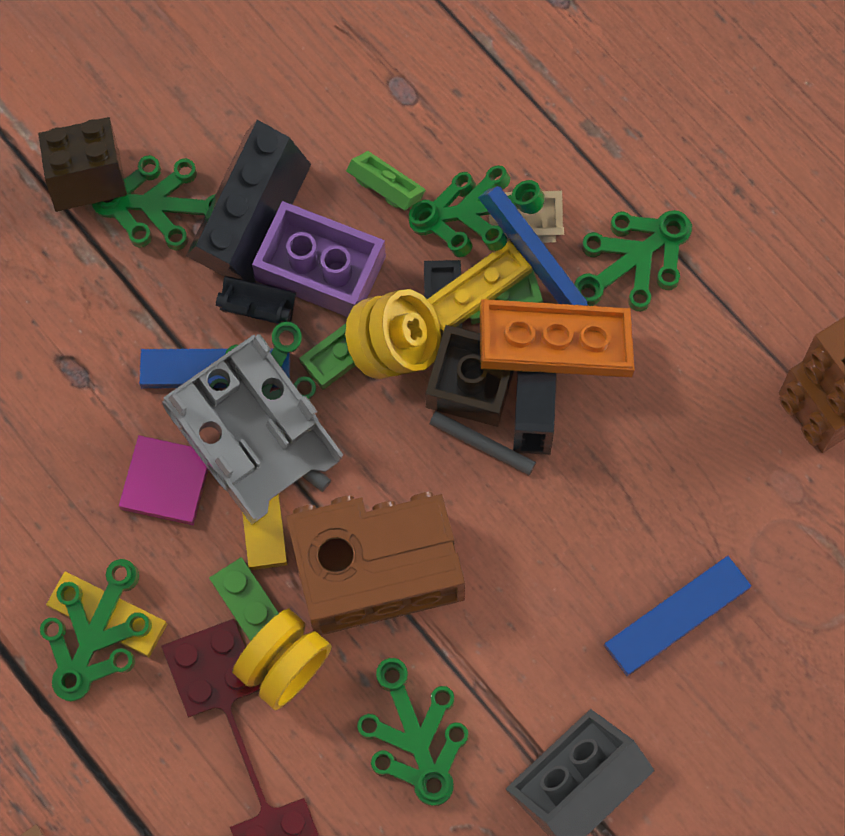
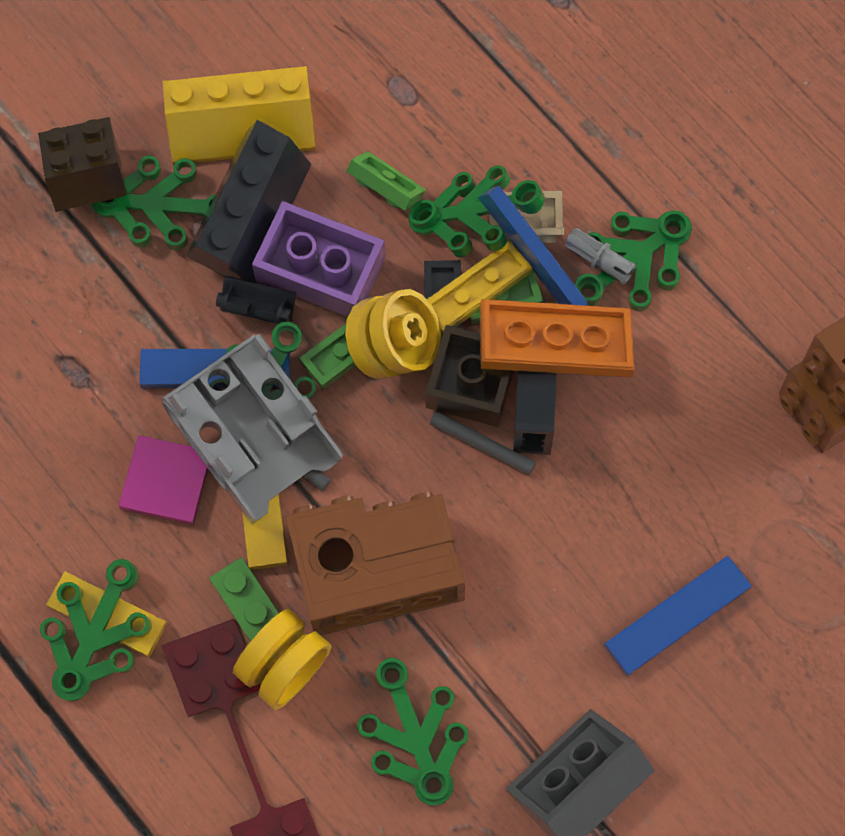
none -> yellow slope [162,66,316,165]
none -> light grey axle [565,228,636,285]

